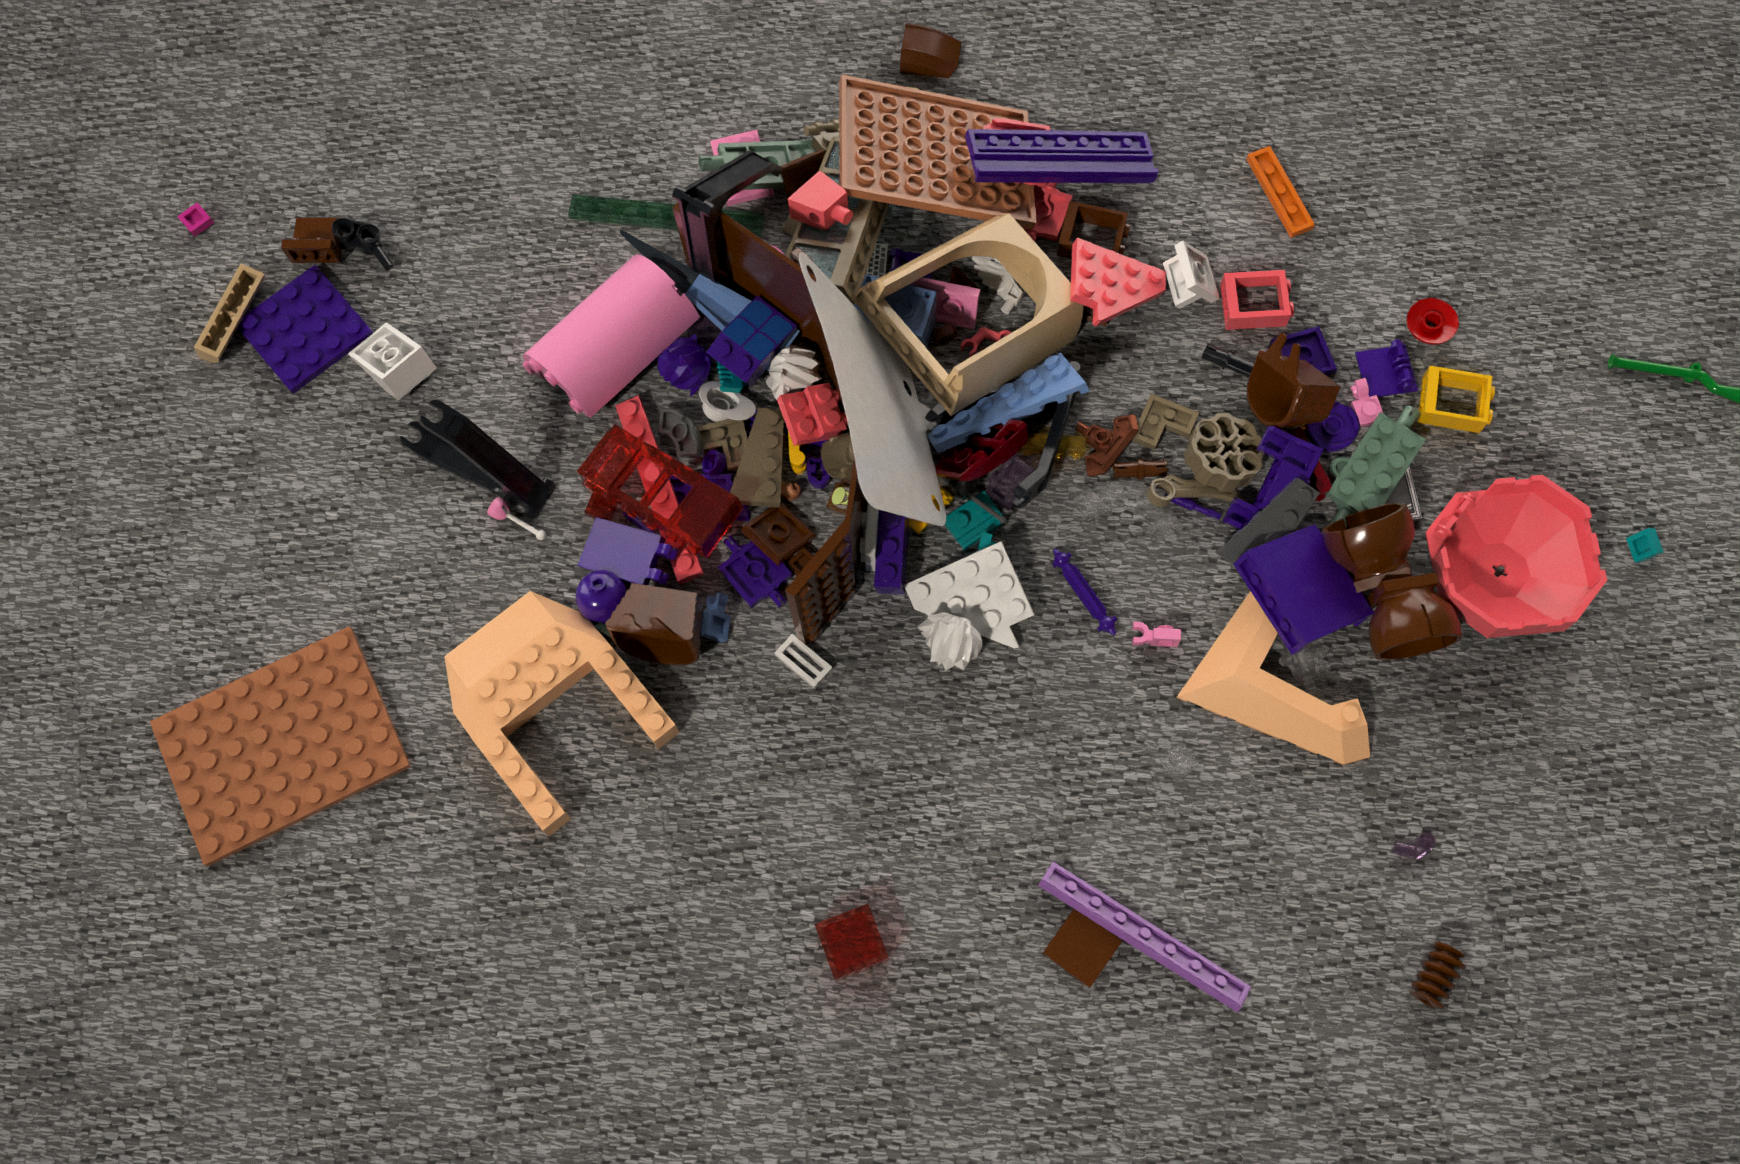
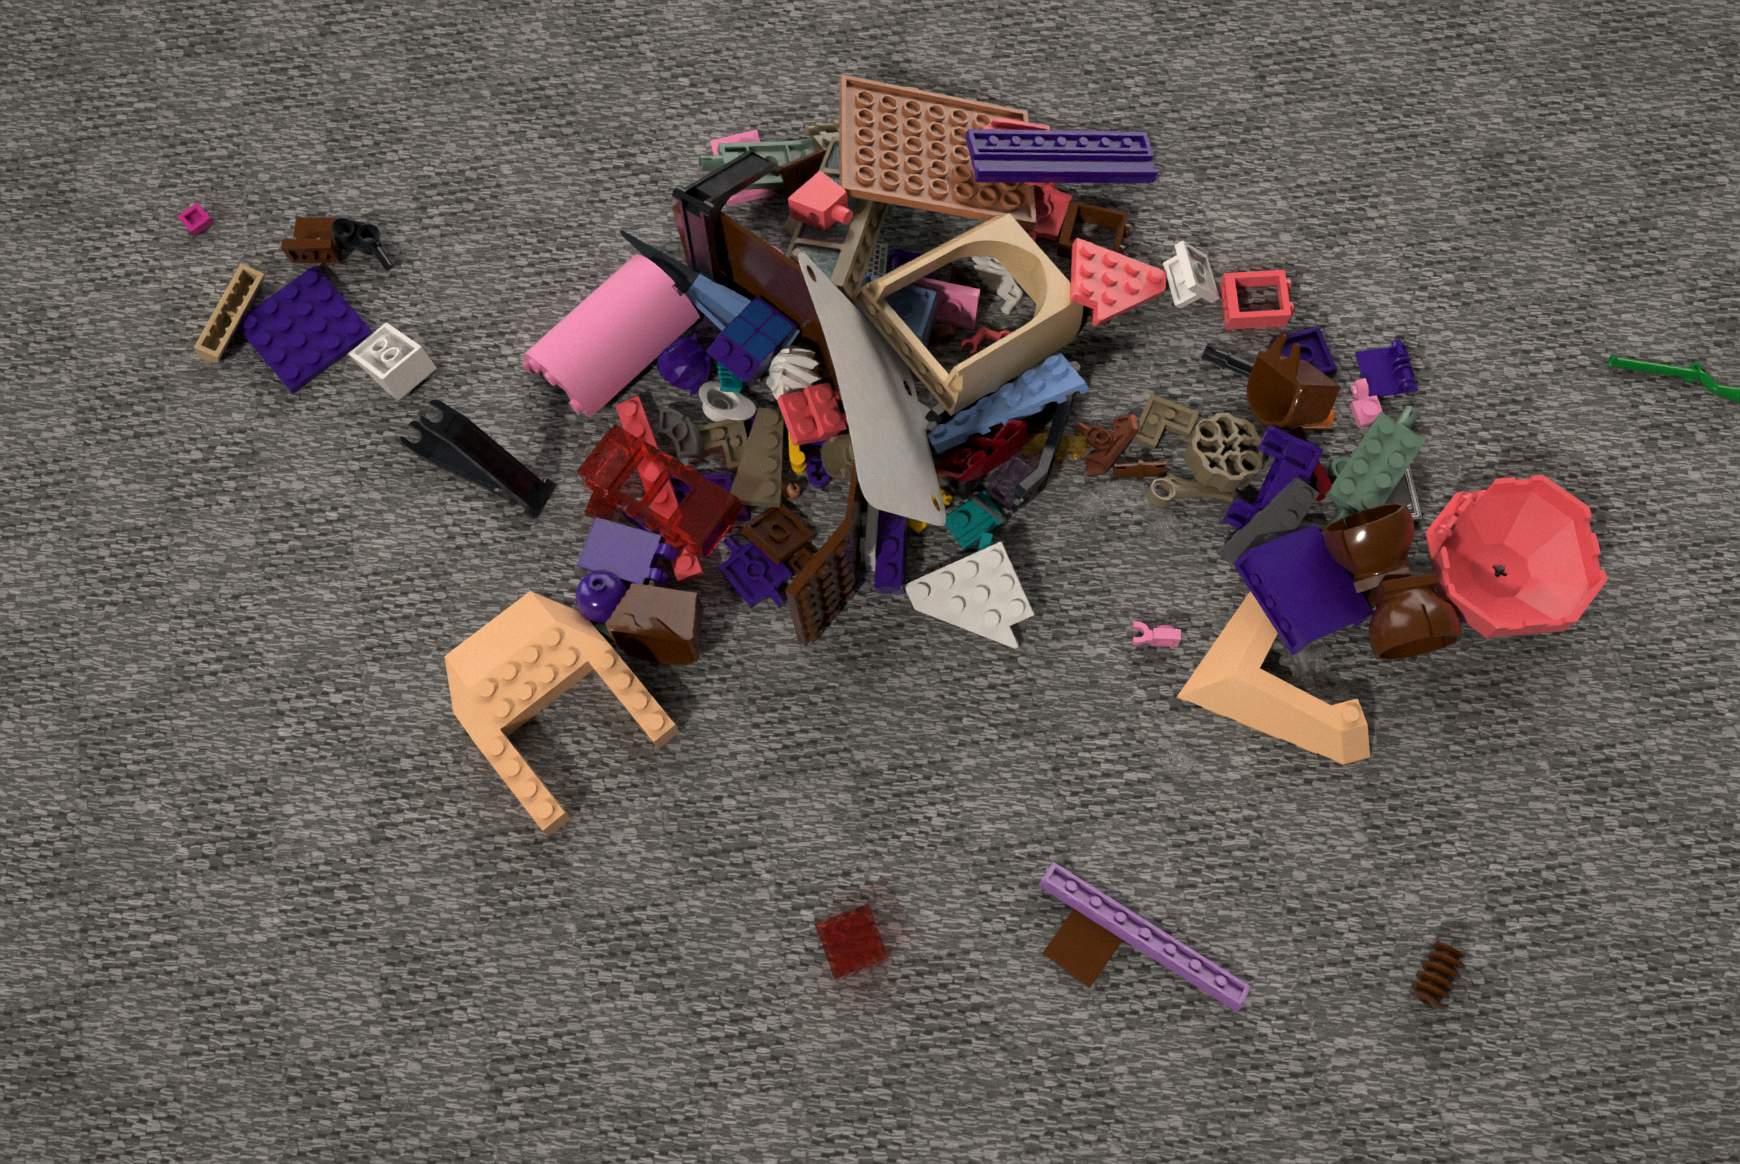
nougat plate [150,626,411,867] -> none
hinge [487,497,546,540] -> none
clear green tile [568,194,765,238] -> none
medium blue plate [701,593,730,642] -> none
dark purple tile [702,450,726,474] -> none
white tile [774,634,833,689] -> none
tile [827,482,850,515] -> none
reddish brown slope [900,22,962,78] -> none
white hair [918,612,983,671] -> none
dark purple wheel [1052,548,1117,636] -> none
dark purple piece [1164,493,1221,520] -> none
orange plate [1246,146,1315,238] -> none
dark purple tile [1305,401,1359,452] -> none
clear purple arm [1392,833,1436,860] -> none
red dish [1406,298,1459,345] -> none
yellow window [1417,365,1495,433] -> none
teal tile [1626,528,1664,563] -> none

